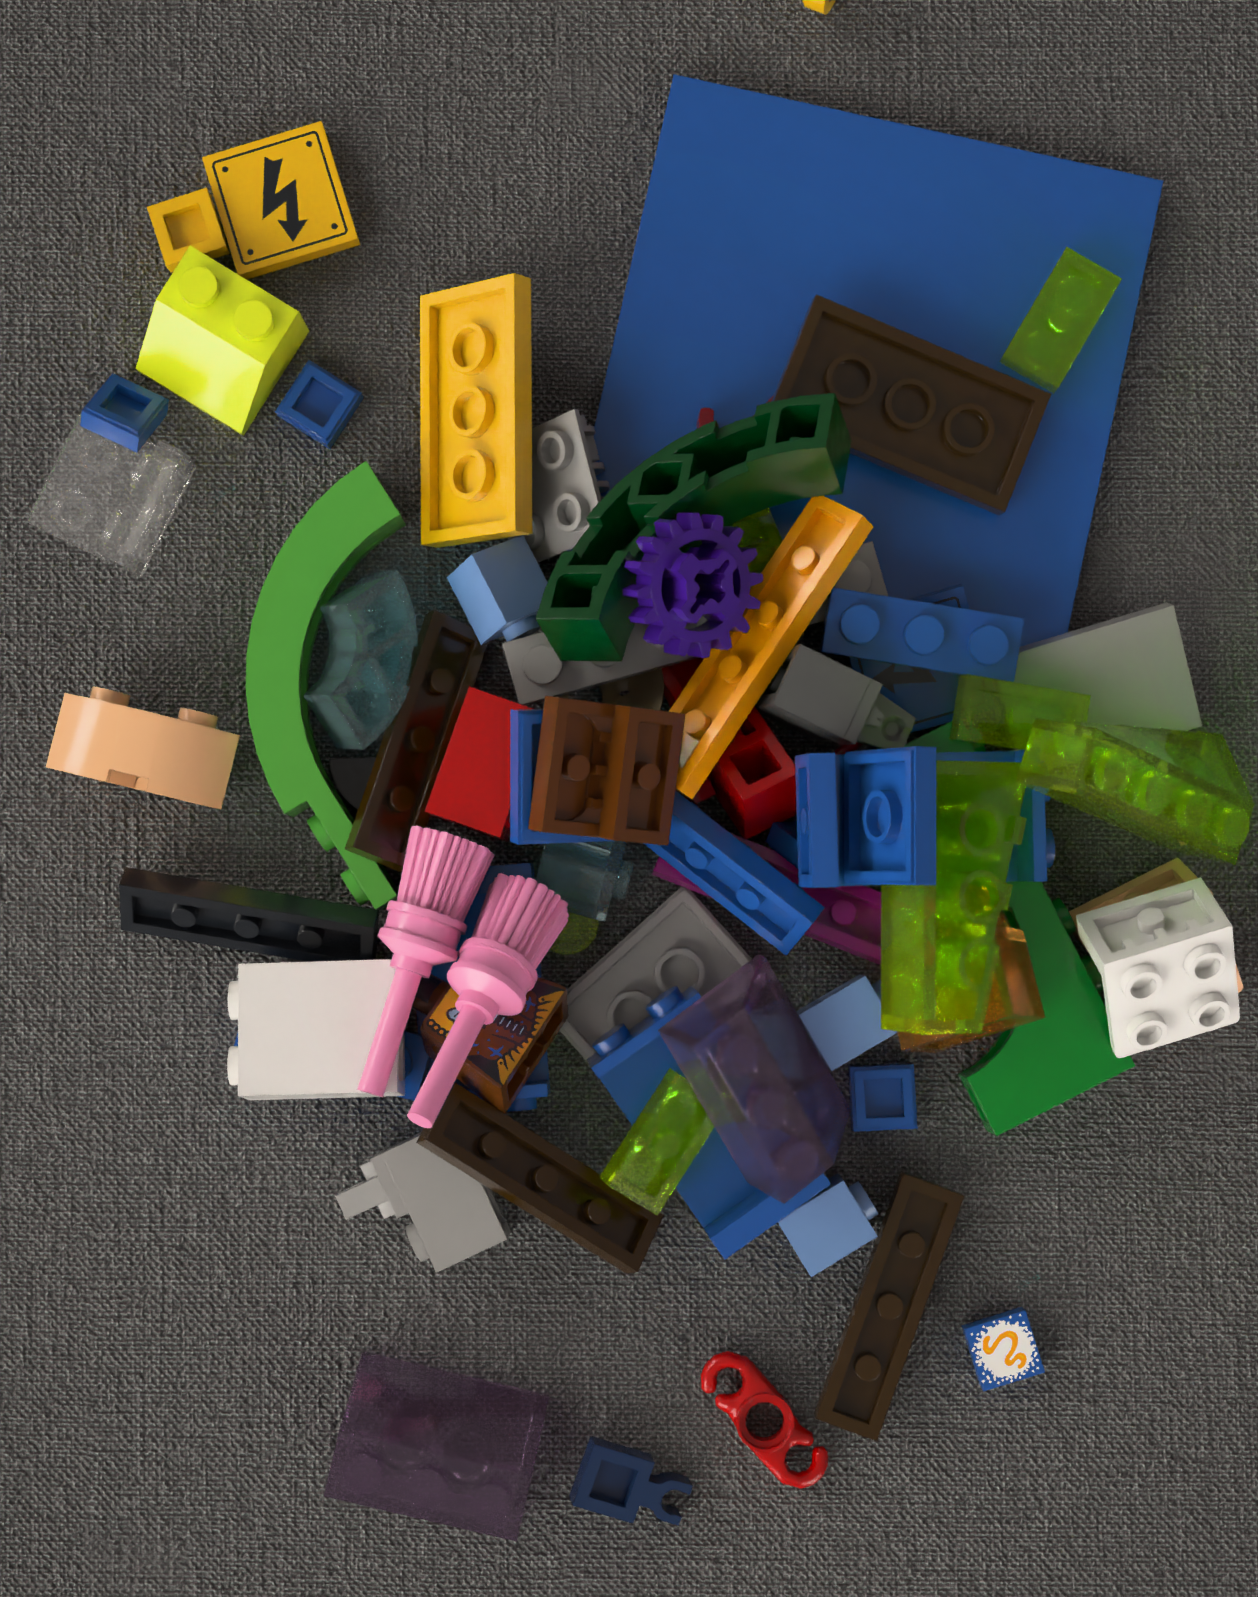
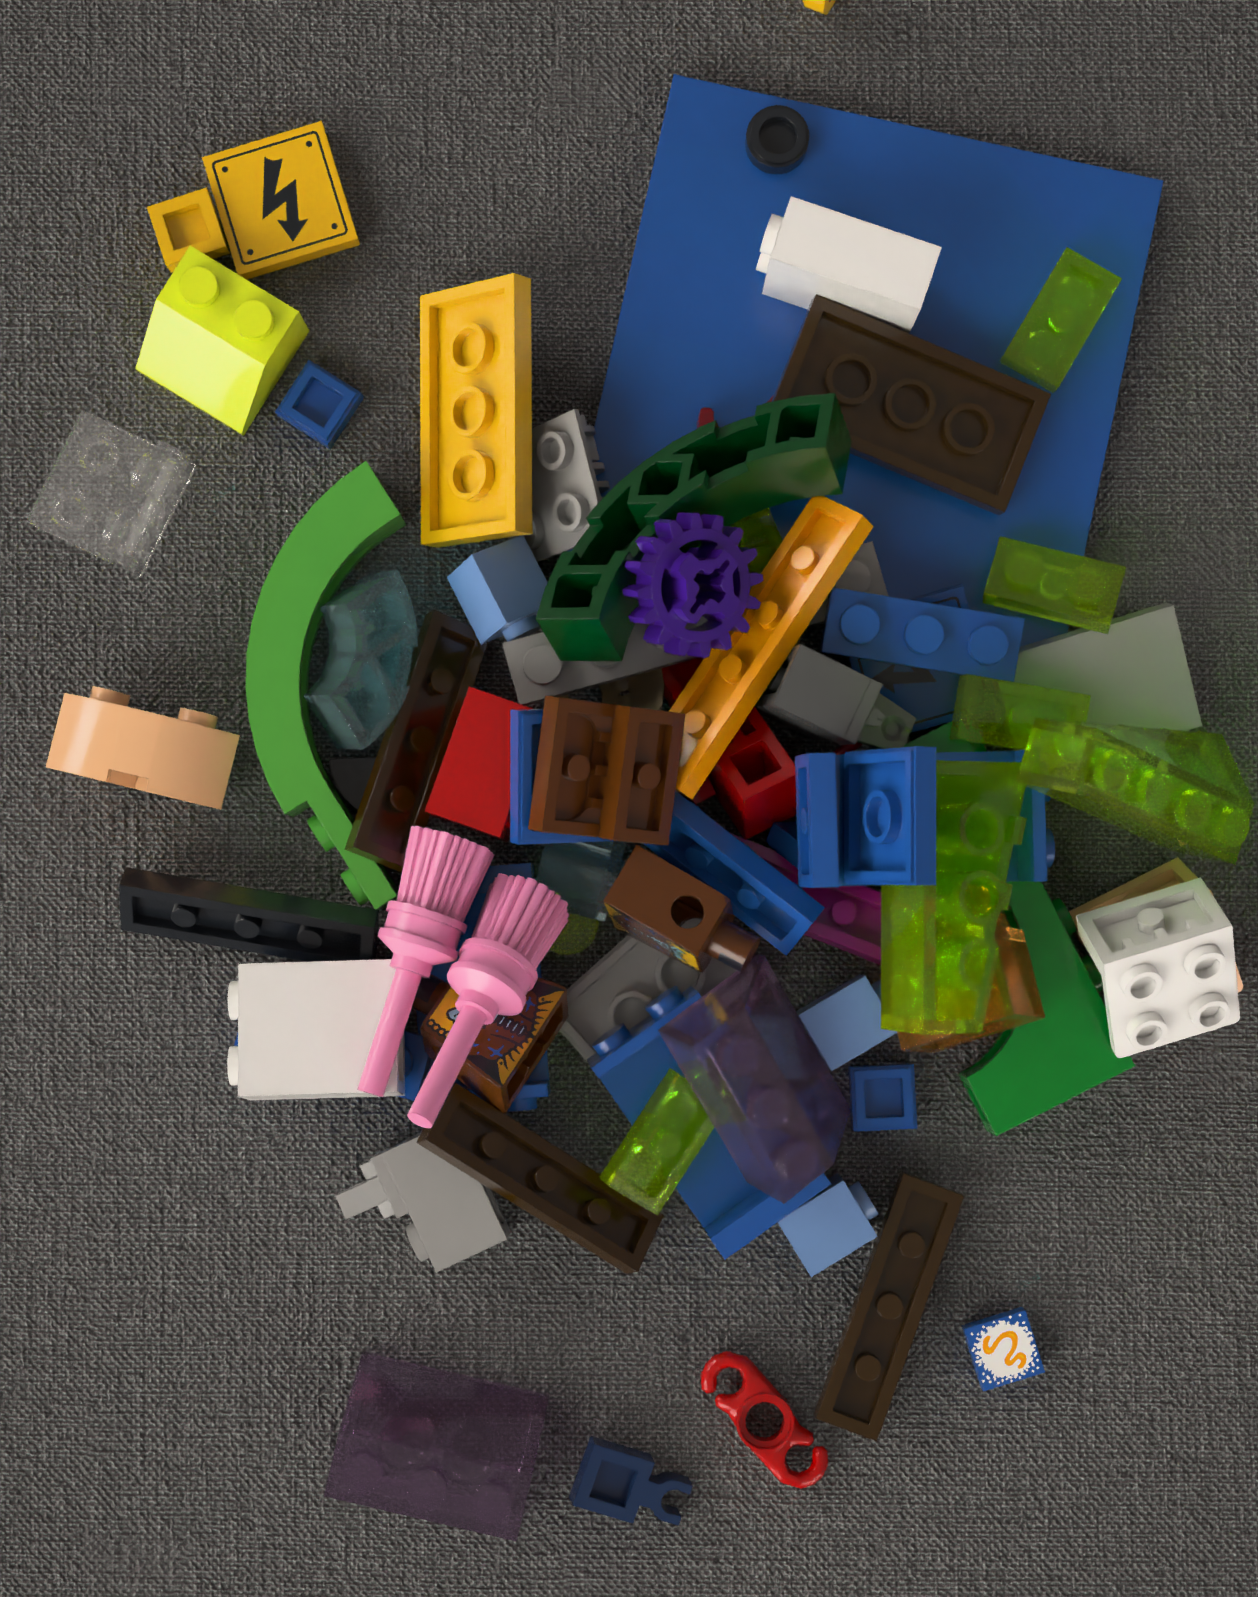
blue tile [80,373,169,453] -> none
none -> reddish brown torso [603,844,760,973]
none -> black tile [745,105,809,174]
none -> white brick [756,196,942,333]
none -> clear neon green plate [982,536,1126,634]

